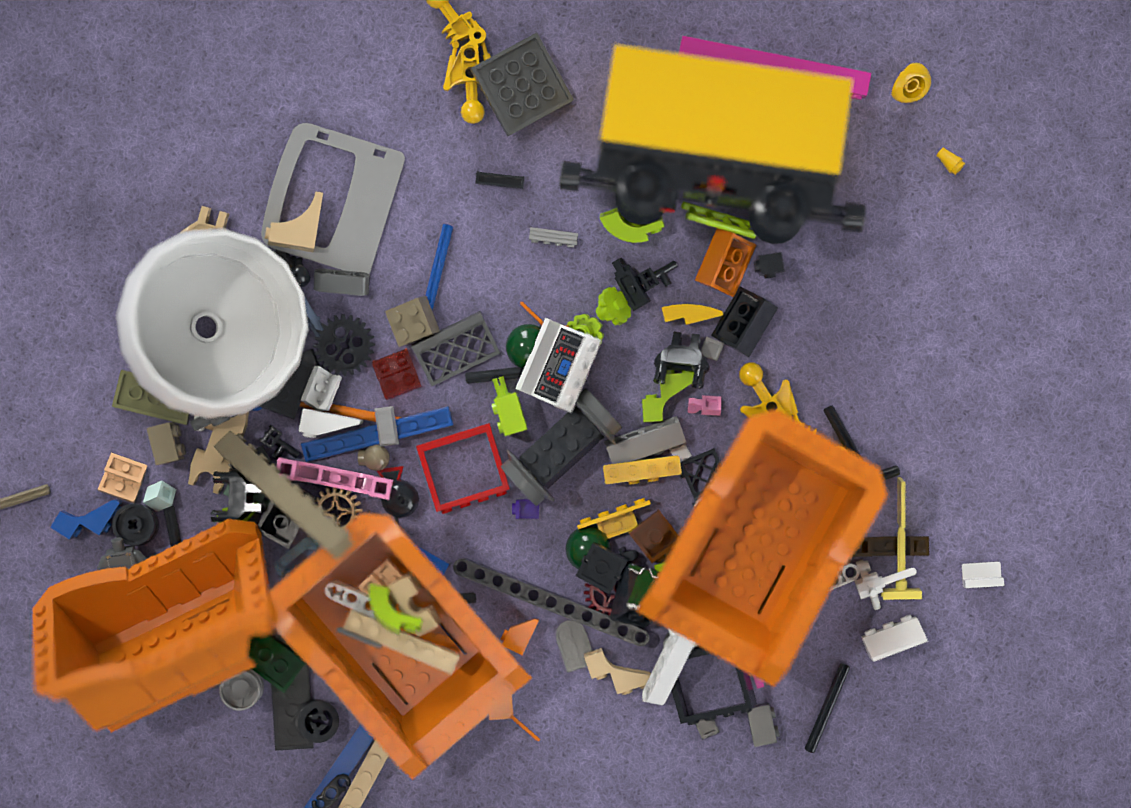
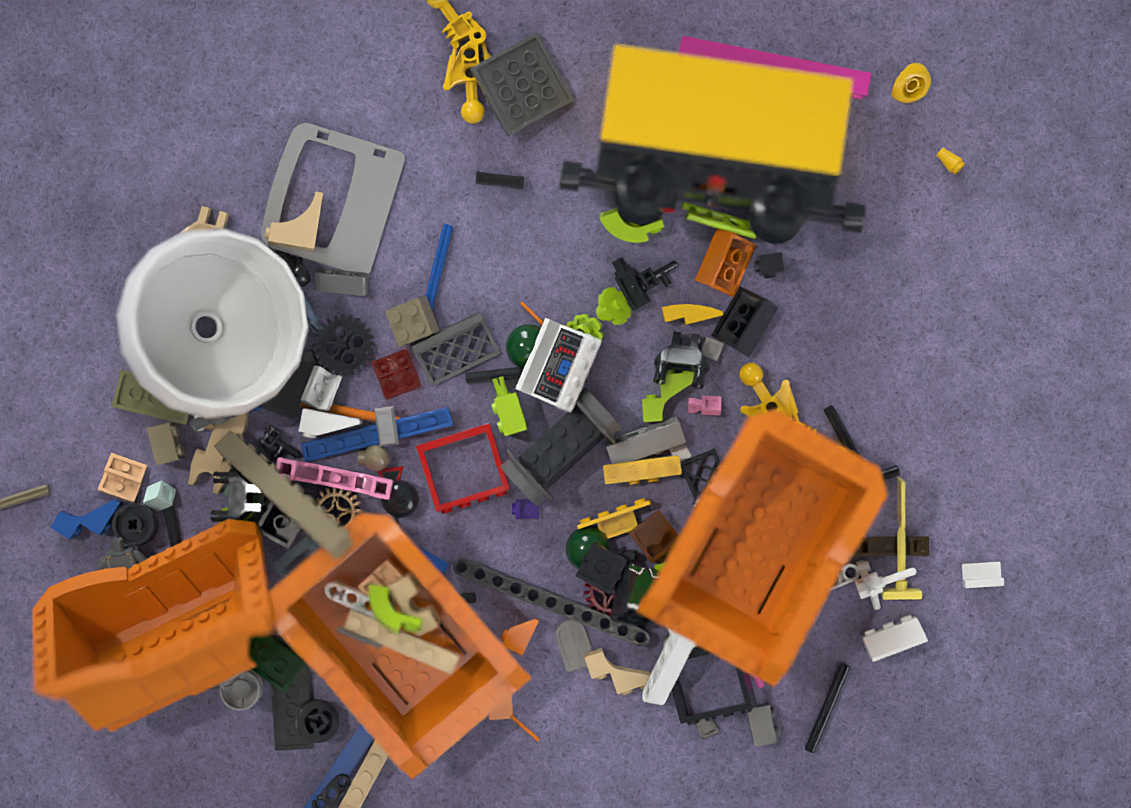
light grey piece [529,227,578,248] -> none

